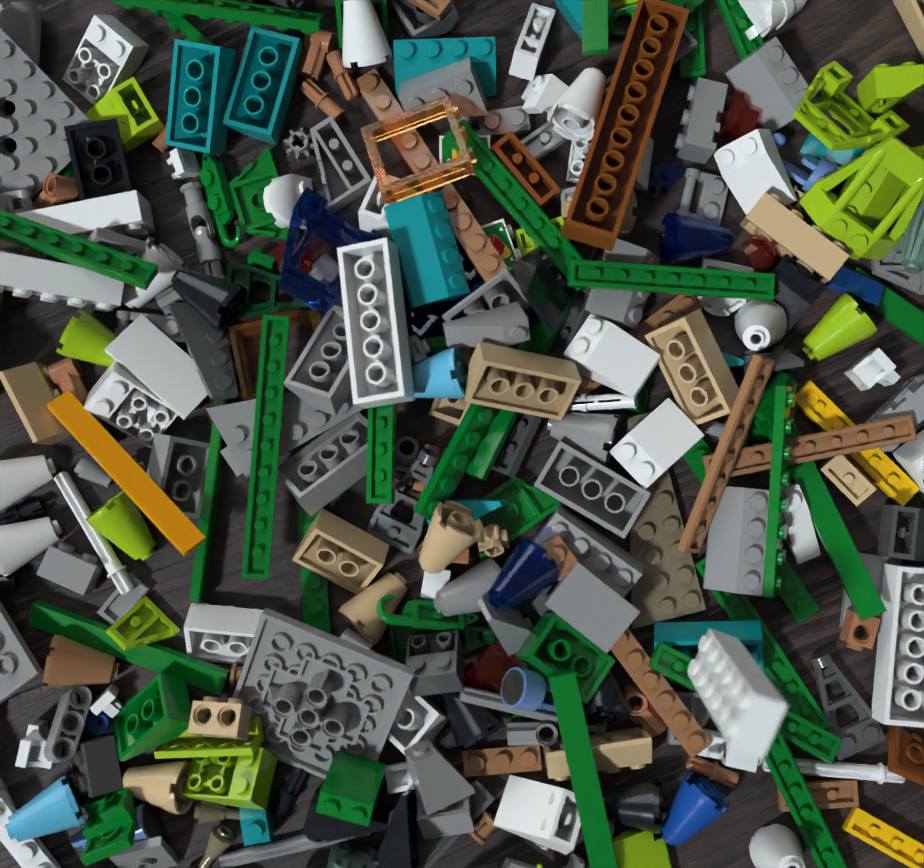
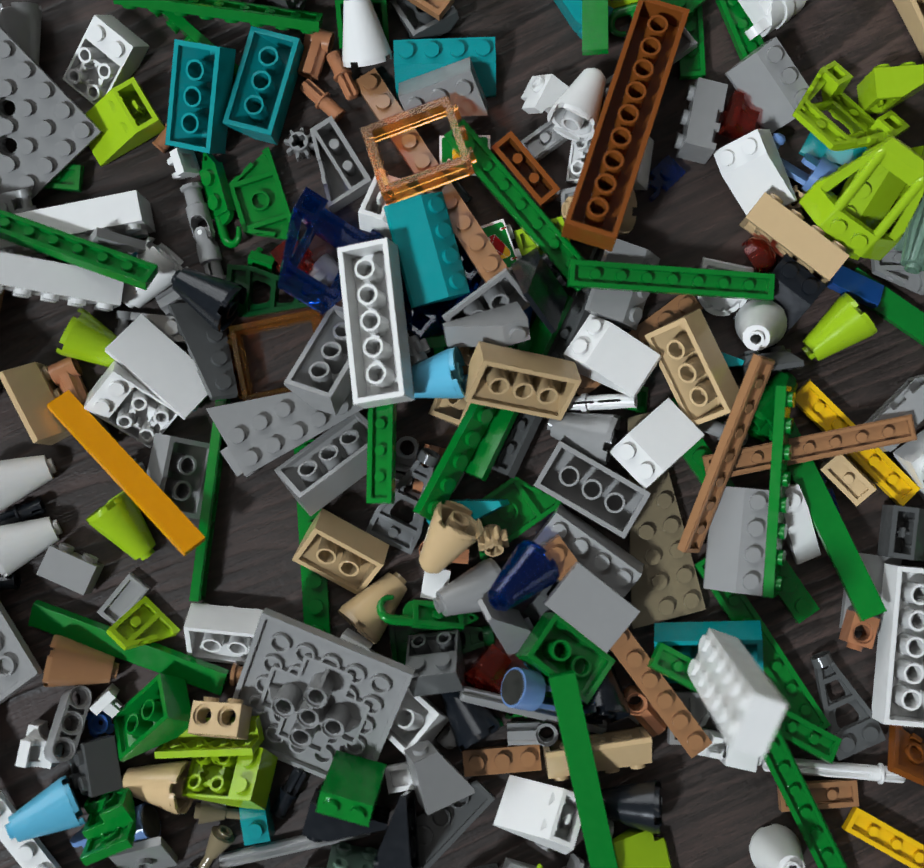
nougat piece [32,173,78,209] -> none
white axle [54,471,134,595] -> none
black slope [64,118,135,201] -> none
light grey cone [74,454,113,488] -> none
green plate [242,314,290,580] -> none
white slope [263,174,315,230] -> none
light grey panel [417,796,475,839] -> none
light grey plate [458,105,531,138] -> none
medium nougat bush [469,809,499,845] -> none
white slope [509,3,556,81] -> none
clear blue cone [658,213,733,265] -> none
blue cone [660,771,730,846] -> none
light grey plate [675,168,729,229] -> none
nougat axle [686,756,739,789] -> none
white brick [844,348,901,391] -> none

